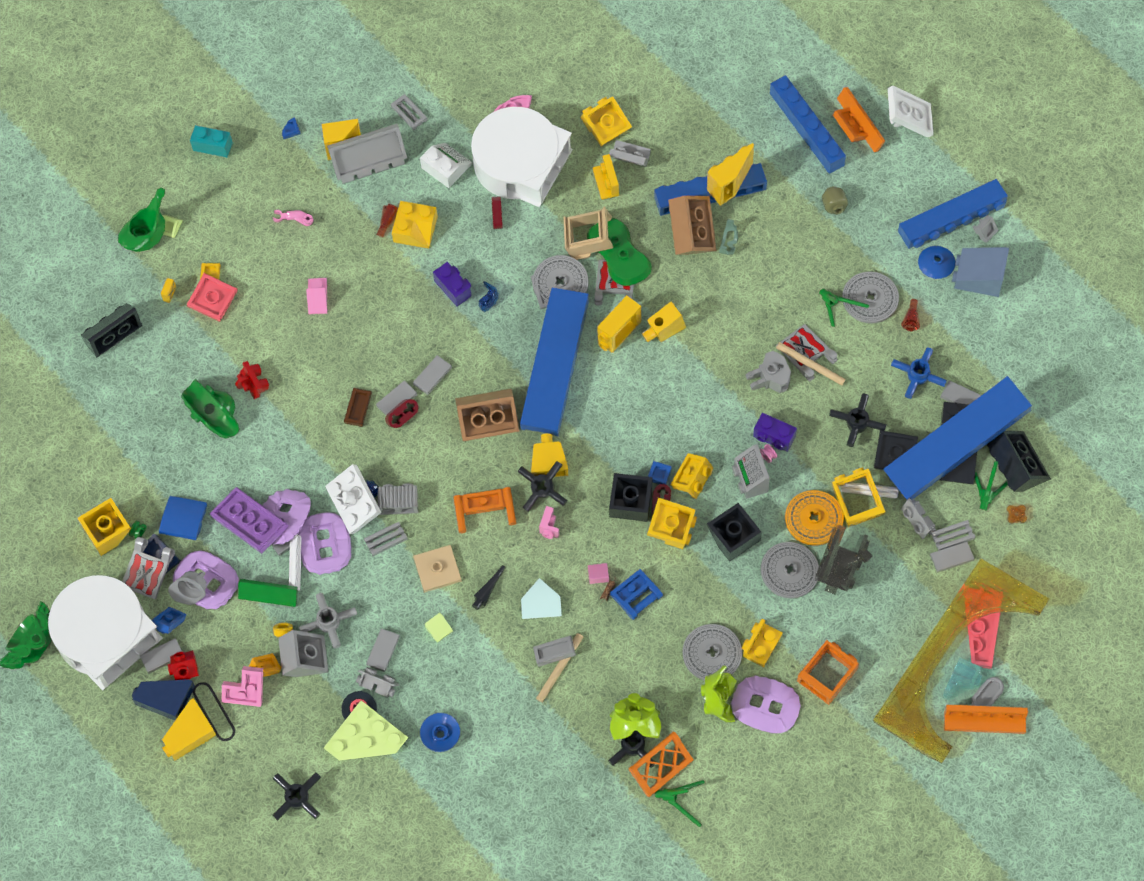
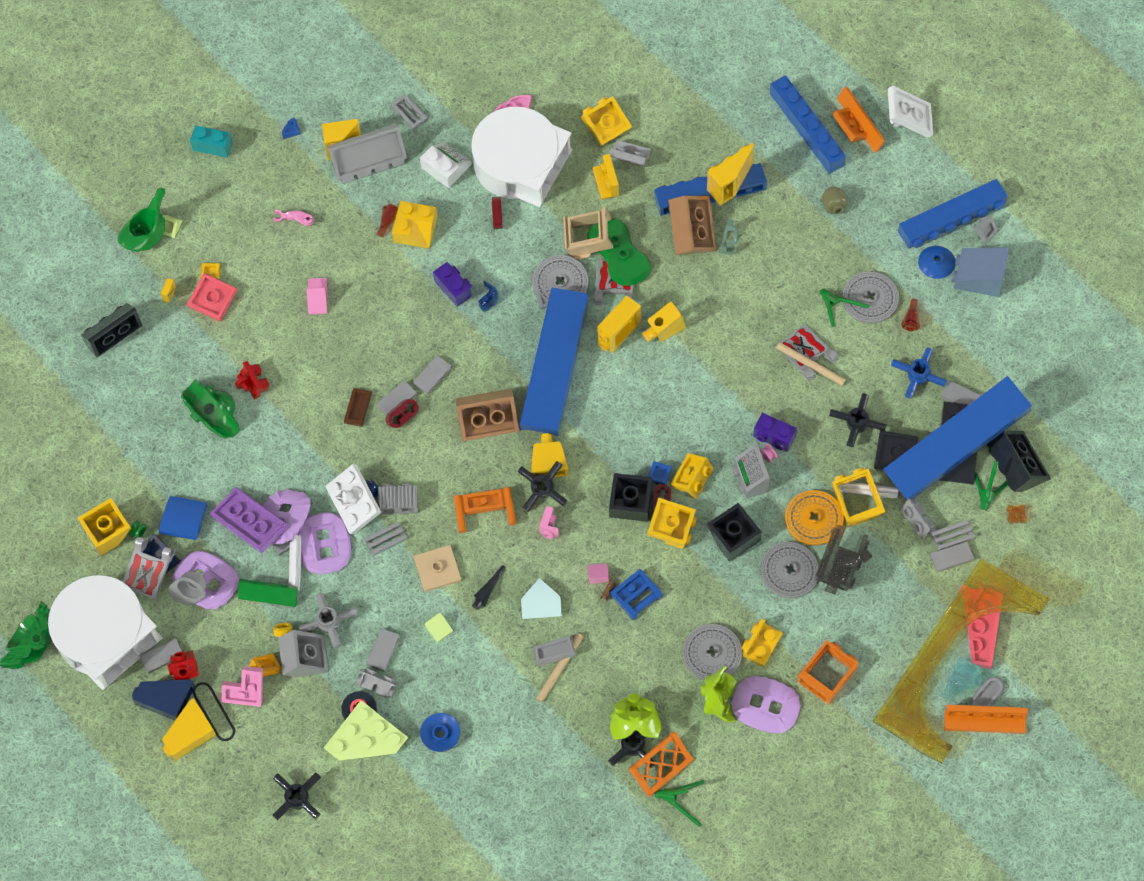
blue plate [152,607,186,634] -> none
light grey hinge [745,351,791,393] -> none

